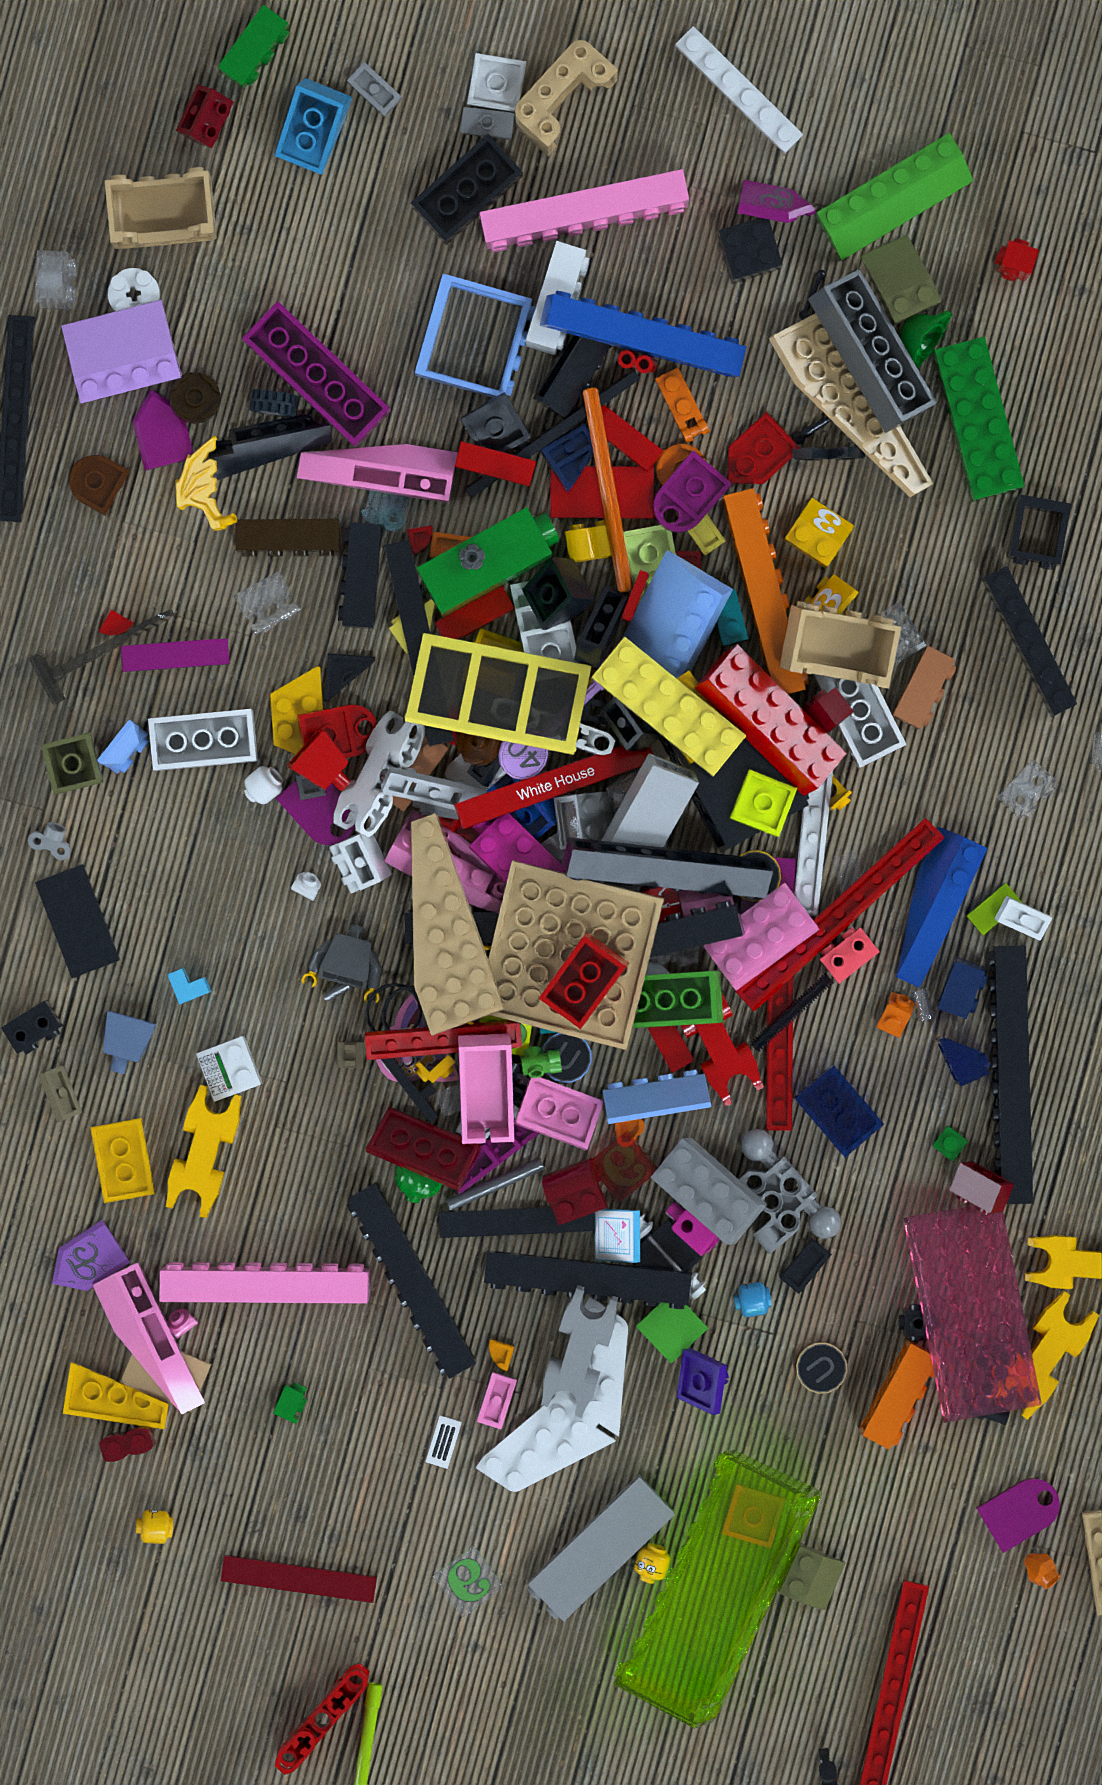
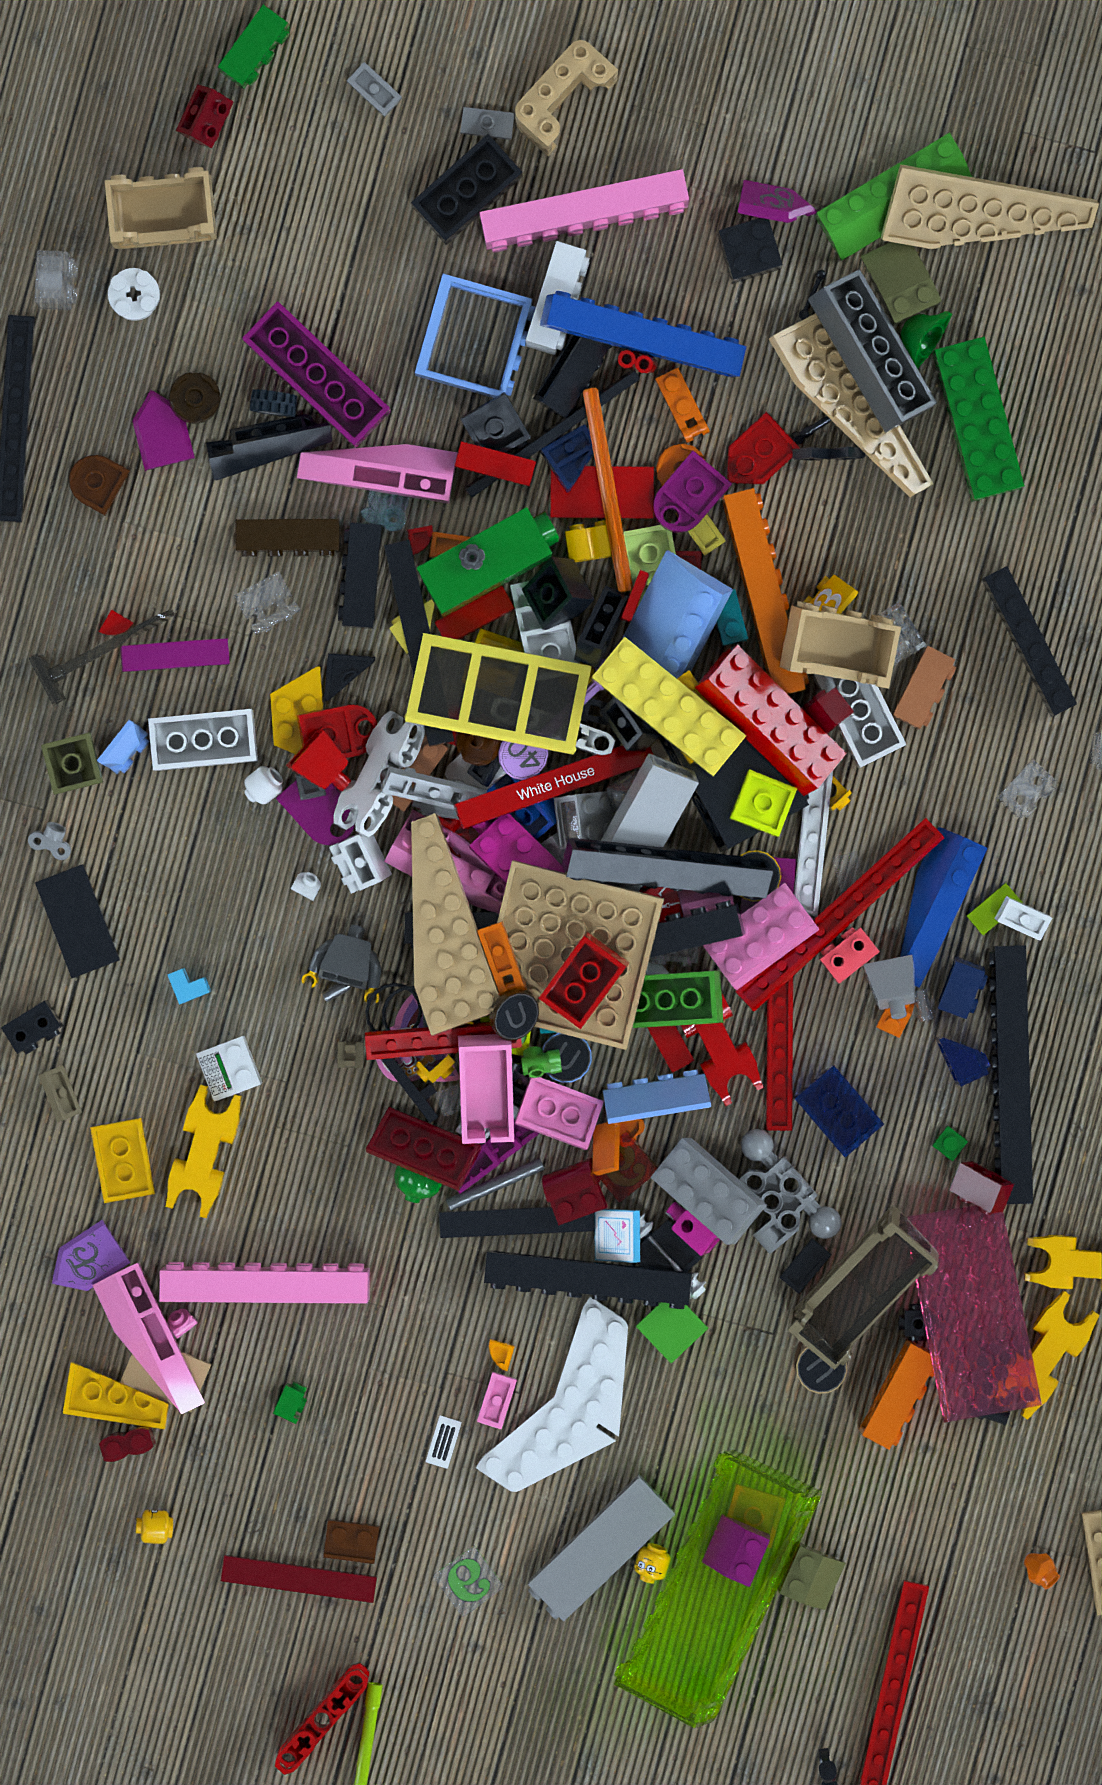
lavender slope [61,300,182,403] -> none
sand blue torso [103,1010,157,1074] -> none
yellow animal [175,436,237,531] -> none
dark azure slope [274,78,352,175] -> none
black brick [347,1182,477,1379] -> none
white tile [467,53,526,113] -> none
light grey piece [541,1285,618,1418] -> none
red tile [587,405,664,473] -> none
white plate [675,26,803,154] -> none
dark purple tile [676,1348,729,1415] -> none
dark azure head [733,1282,772,1317] -> none
black axle [750,973,834,1052] -> none
yellow slope [783,498,854,569] -> none
magenta tile [976,1478,1060,1553] -> none
red brick [994,238,1039,282] -> none
black window [1007,495,1071,570] -> none
none -> reddish brown plate [323,1519,379,1564]
none -> orange plate [477,921,527,996]
none -> black tile [489,989,539,1040]
none -> orange tile [592,1122,620,1176]
none -> magenta slope [702,1514,770,1587]
none -> clear smoke windscreen [788,1205,939,1370]
none -> light grey torso [864,955,915,1019]
none -> tan wing [881,164,1099,249]

